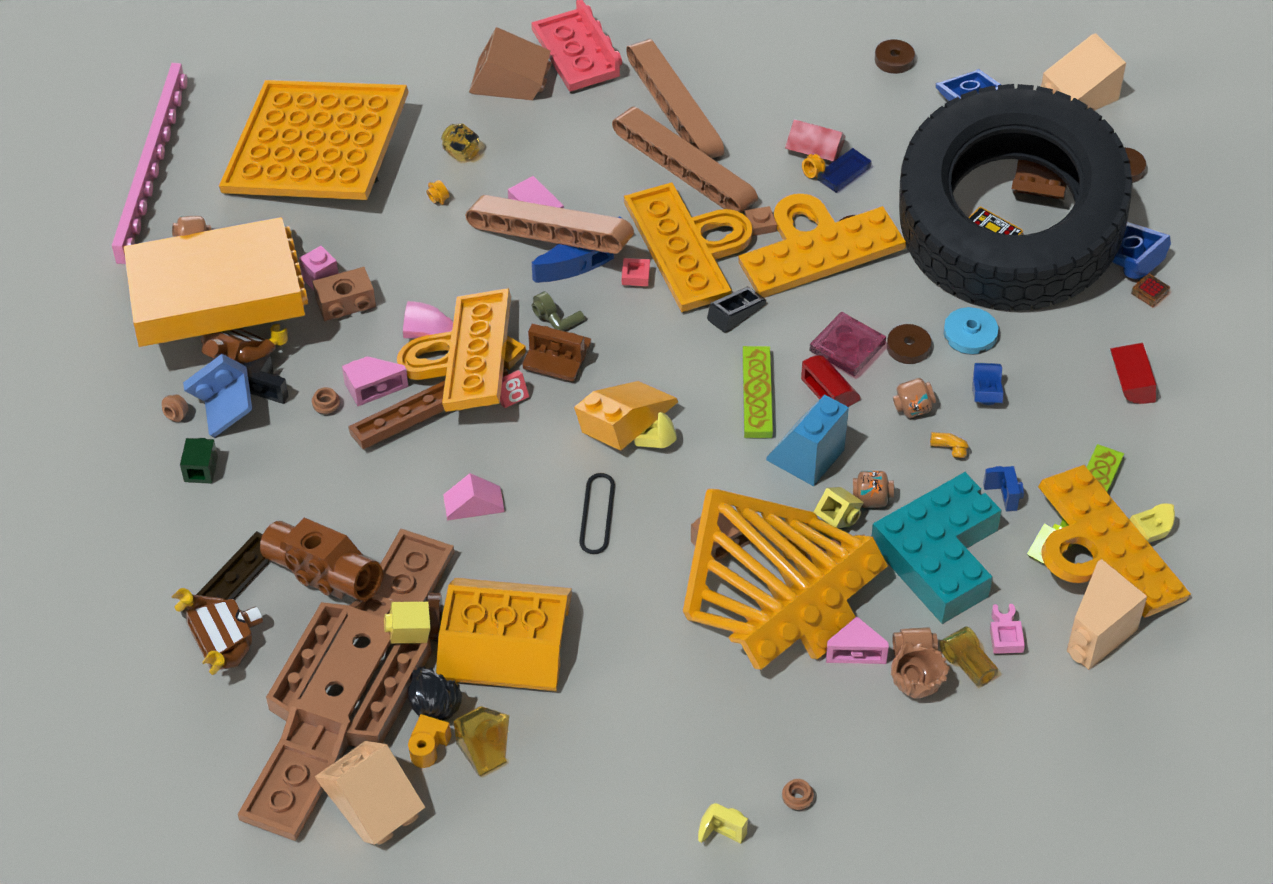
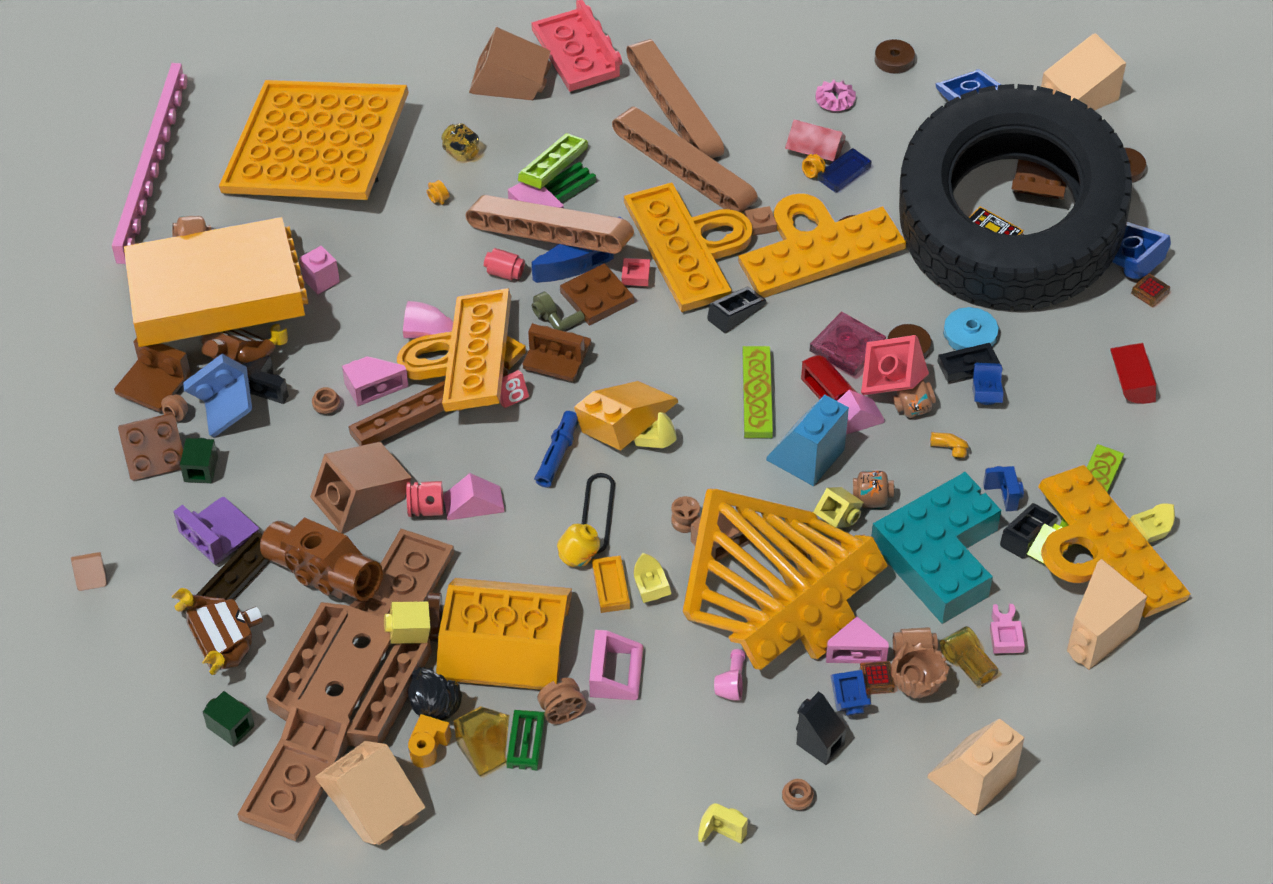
nougat brick [313,267,376,321] -> none
none -> nougat slope [71,552,107,591]
none -> dark orange bracket [114,338,191,412]
none -> dark orange bracket [118,413,183,480]
none -> medium lavender bracket [173,497,259,565]
none -> dark green brick [202,691,255,747]
none -> nougat slope [310,442,412,534]
none -> coral piece [406,481,444,517]
none -> coral brick [484,248,525,281]
none -> green tile [506,710,545,771]
none -> lime tile [518,133,588,189]
none -> blue pin [534,411,579,488]
none -> nougat wheel [537,678,586,724]
none -> green tile [544,162,596,203]
none -> yellow head [557,523,601,567]
none -> dark orange plate [560,263,634,326]
none -> bright pink tile [589,630,643,700]
none -> light orange tile [592,555,630,613]
none -> light yellow plate [634,553,671,603]
none -> nougat wheel [671,496,700,533]
none -> bright pink bar [714,649,746,701]
none -> black slope [796,691,846,765]
none -> bright pink gear [815,79,856,111]
none -> blue bracket [831,670,871,716]
none -> bright pink slope [837,390,885,435]
none -> tile [859,661,895,694]
none -> coral slope [861,335,929,395]
none -> light nougat slope [927,719,1025,816]
none -> black plate [937,343,1000,382]
none -> black slope [1000,503,1057,558]

